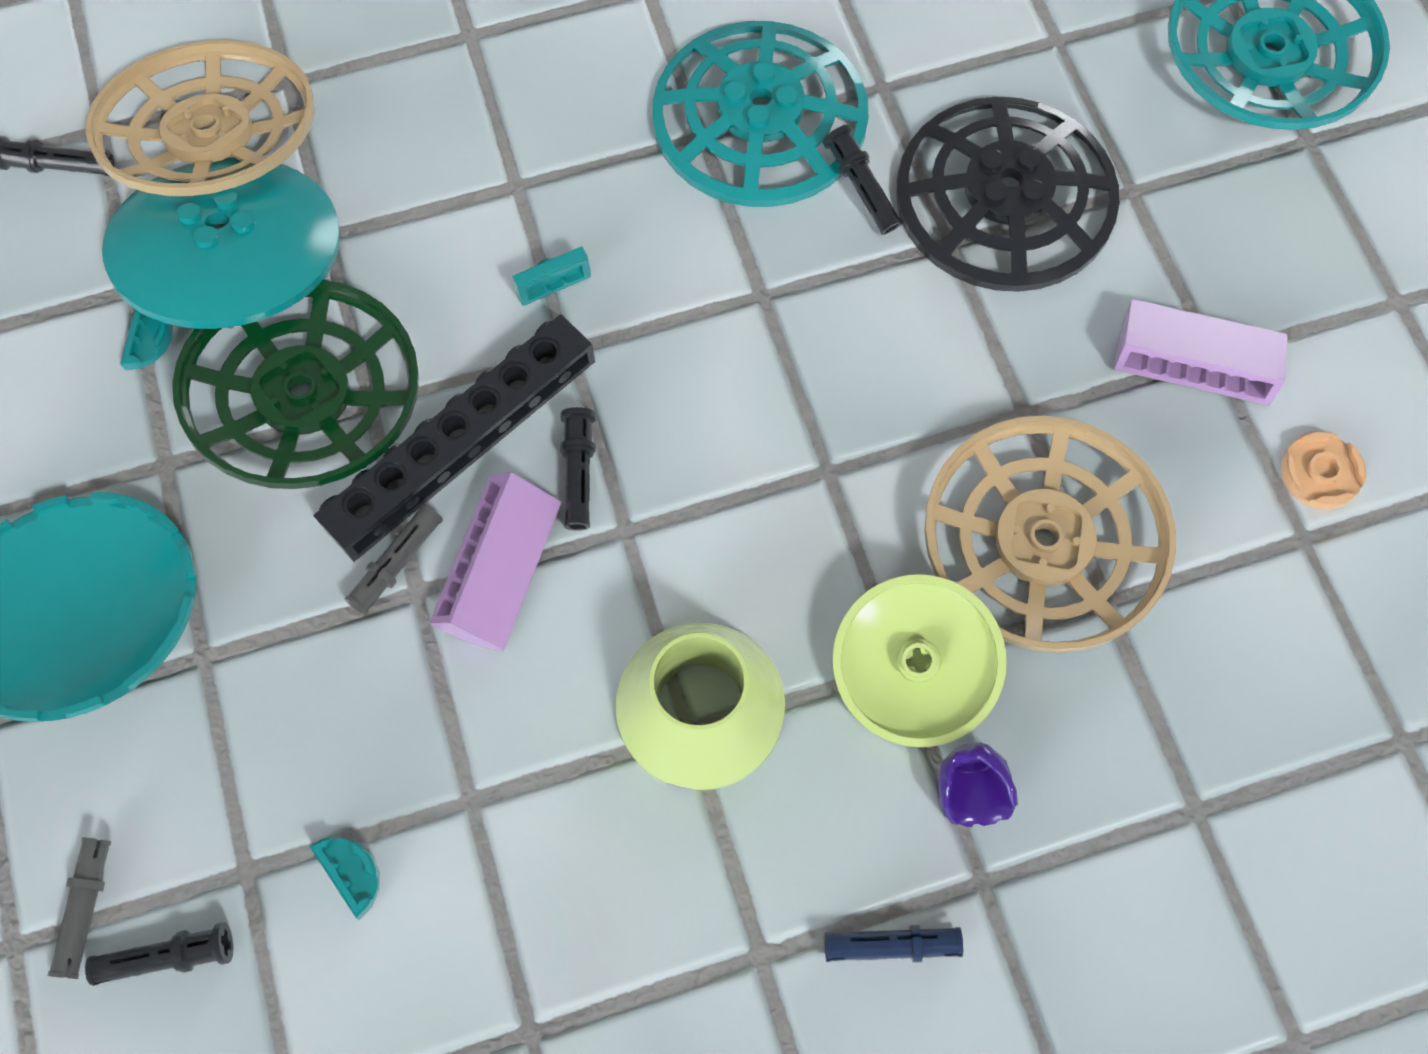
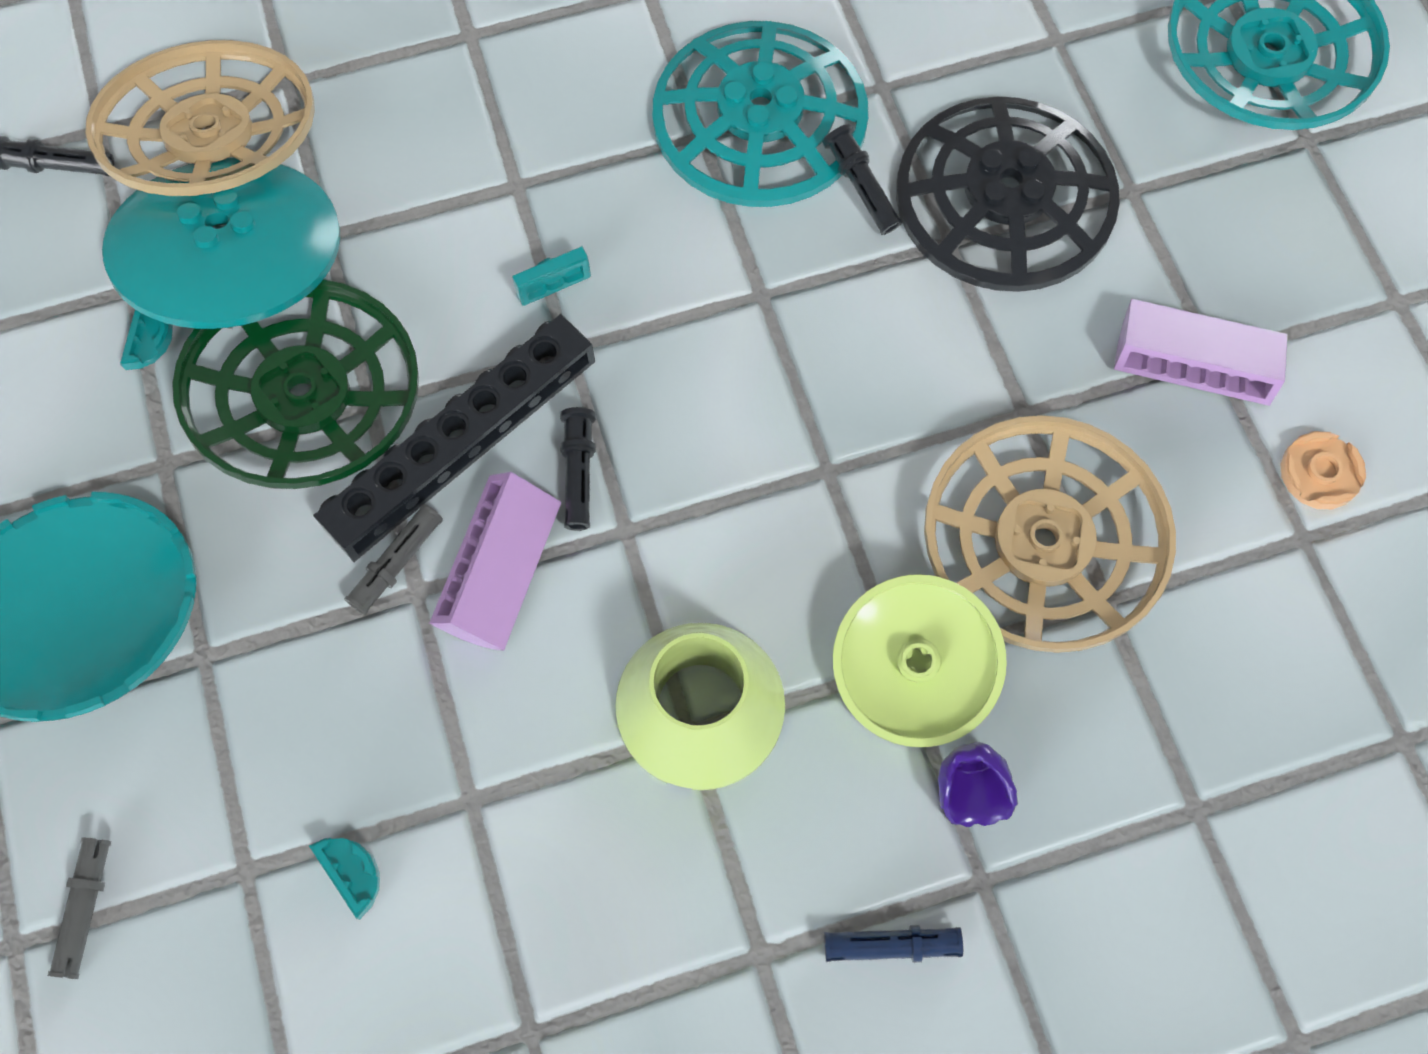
black pin [85,922,234,986] -> none

